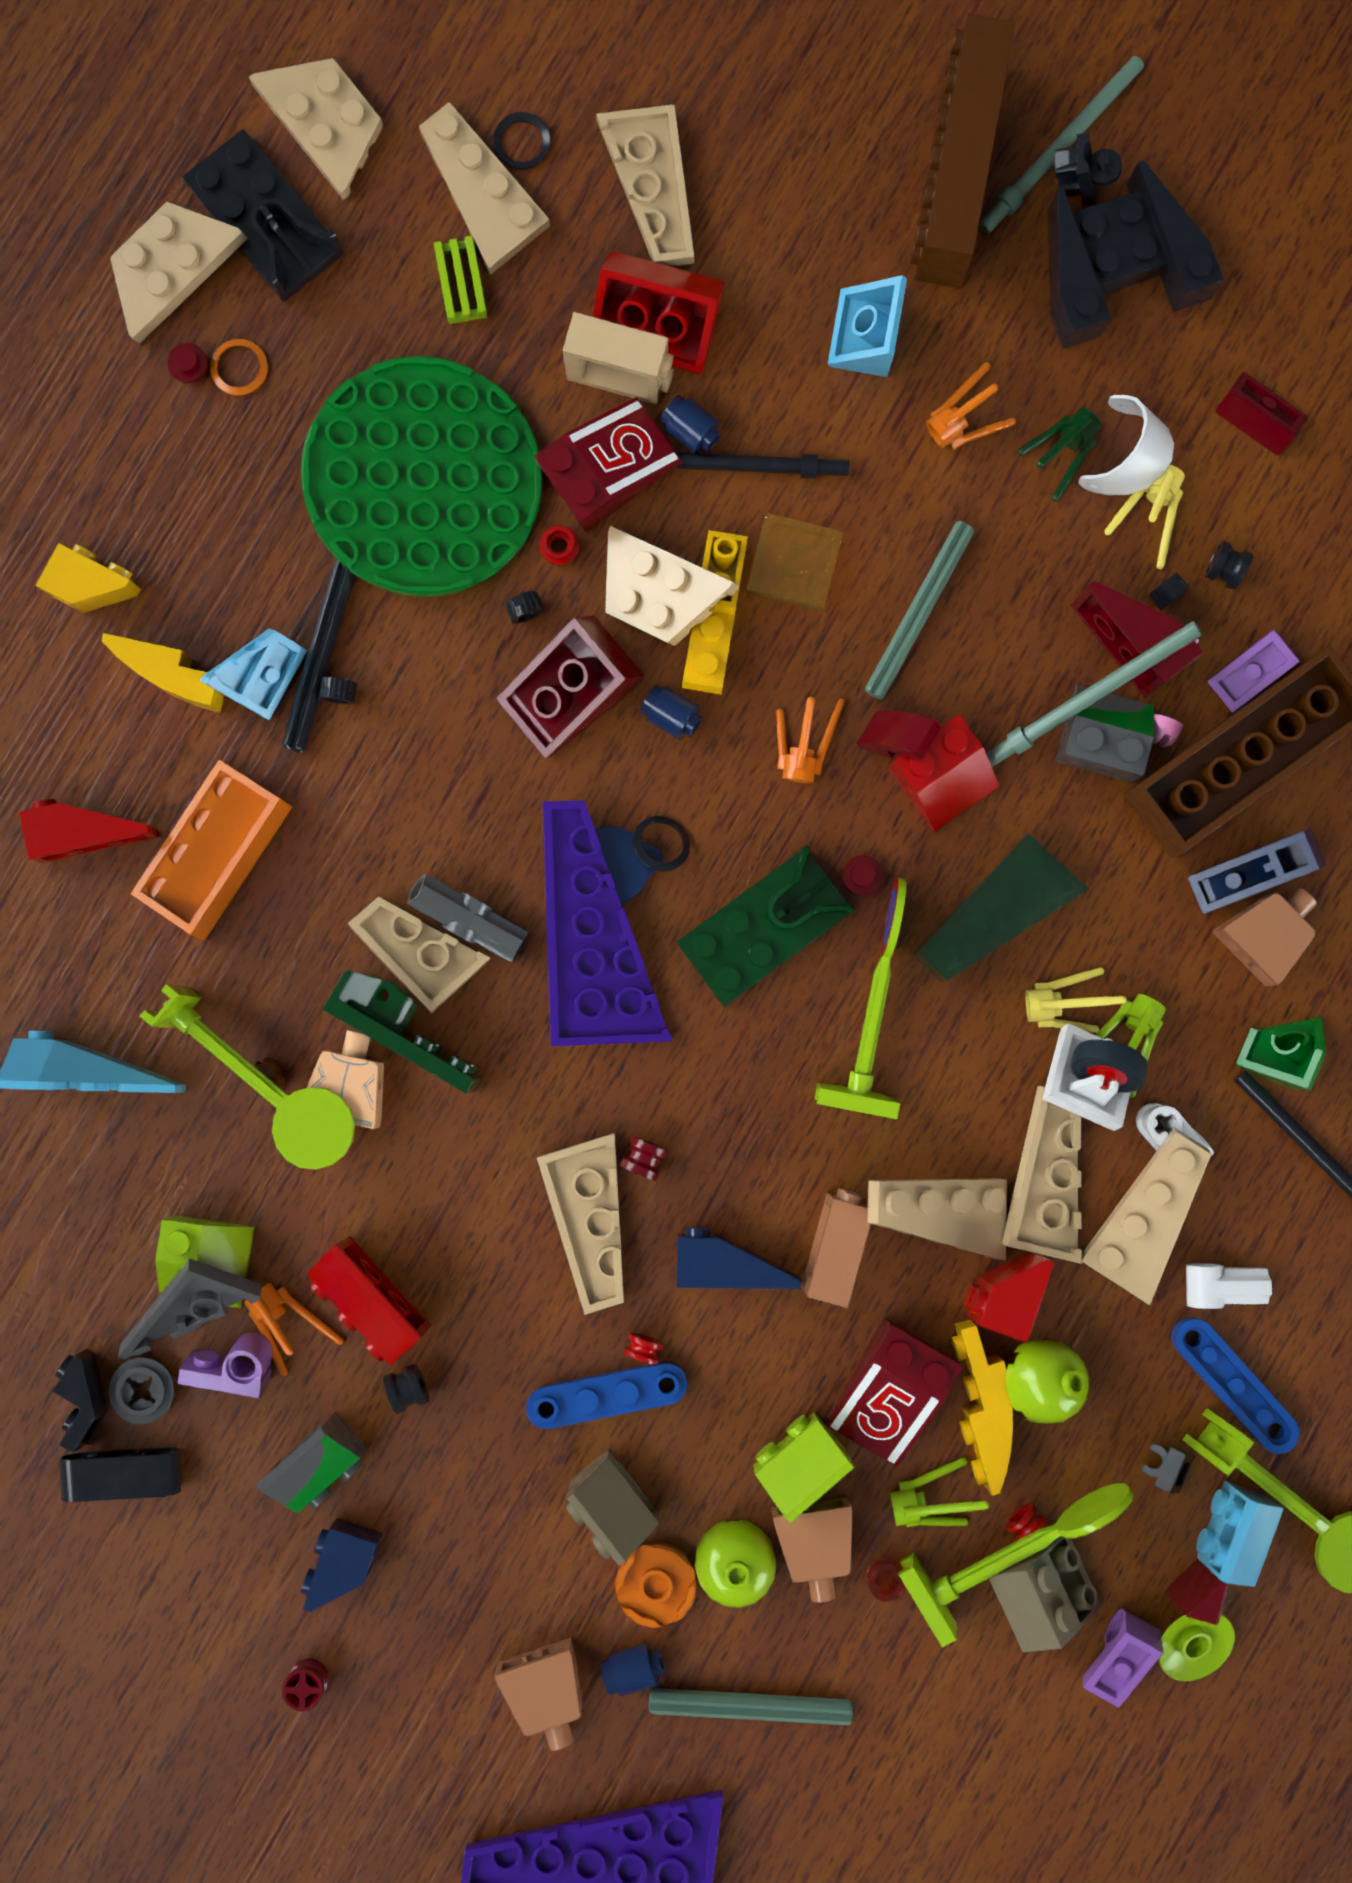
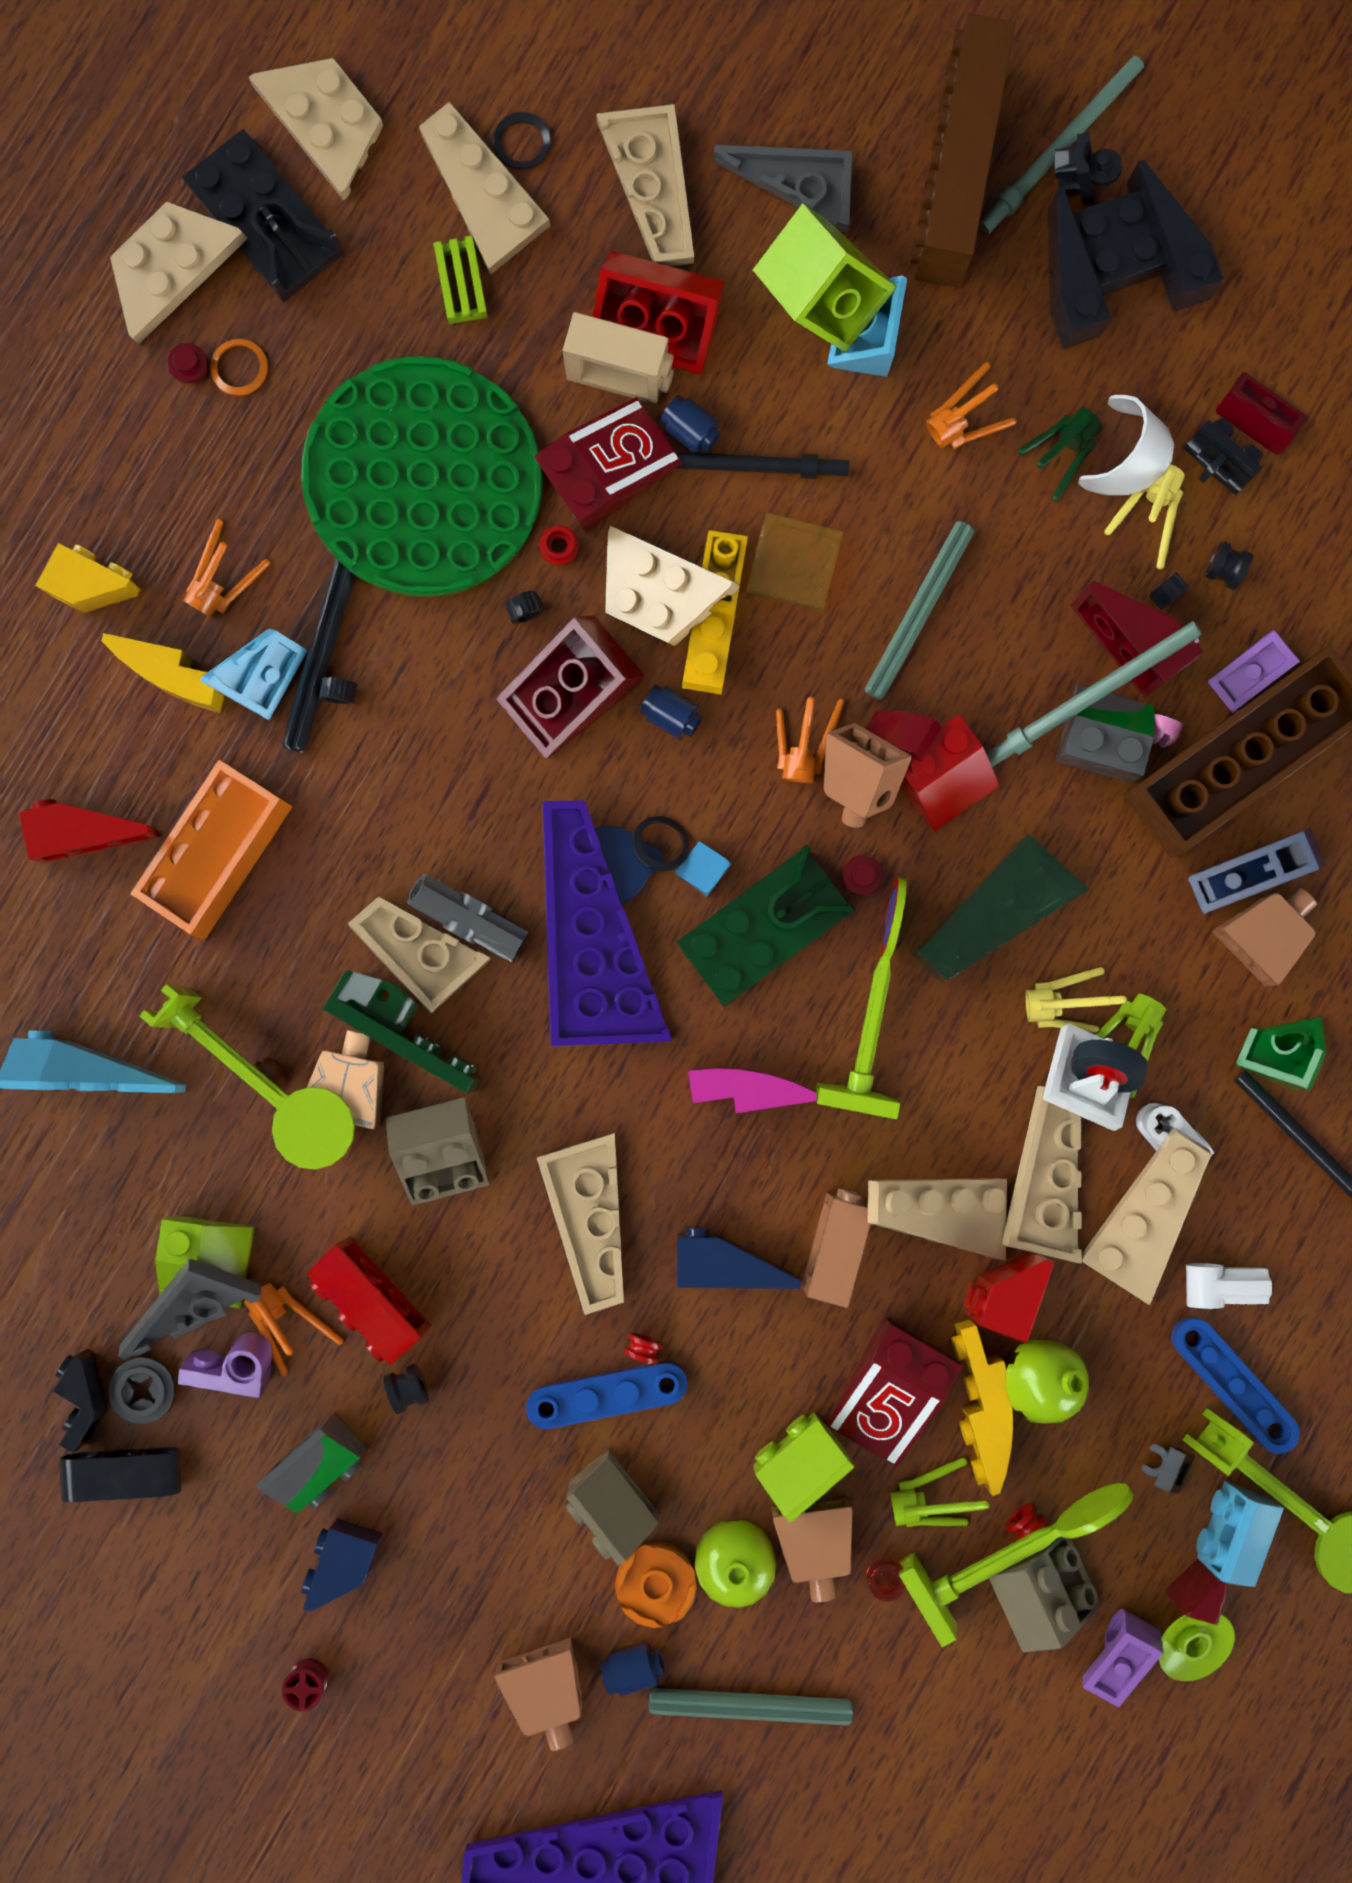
dark red wheel [620,1135,669,1181] -> none
none -> orange plant [183,519,270,618]
none -> dark tan slope [386,1097,490,1206]
none -> dark azure slope [675,841,732,897]
none -> dark pink slope [688,1068,817,1113]
none -> dark grey wing [714,145,852,232]
none -> lime slope [753,203,897,352]
none -> nougat torso [824,723,911,828]
none -> black hips [1183,417,1263,495]

